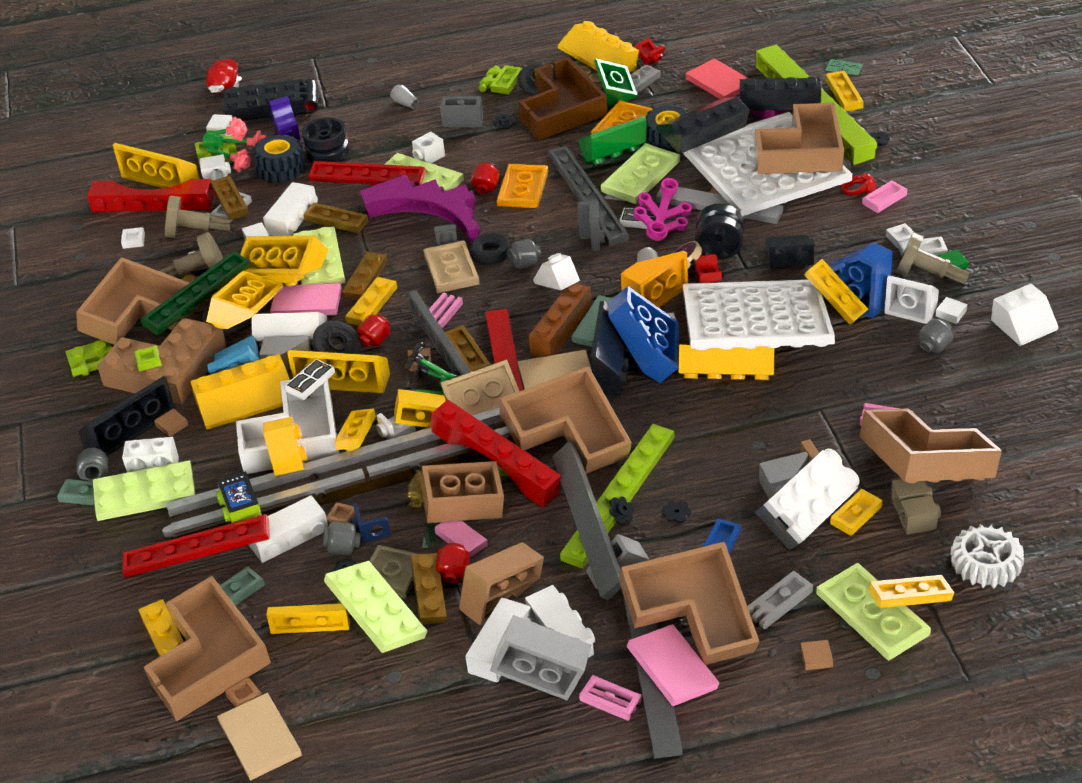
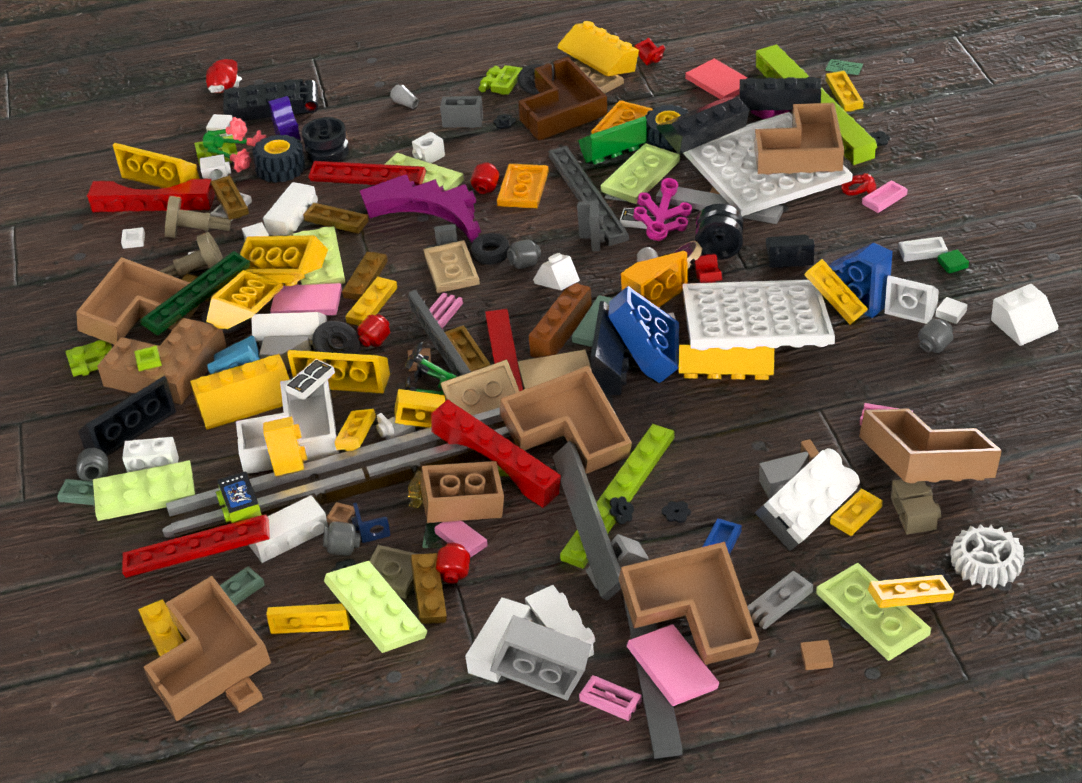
medium nougat tile [154,409,188,437] -> none
tan tile [217,693,302,781] -> none
medium nougat wedge [459,542,544,625] -> none
green slope [594,59,637,107] -> none
light grey hinge [631,65,661,93] -> none
white tile [886,223,913,248] -> none
dark tan piece [895,232,970,285] -> none

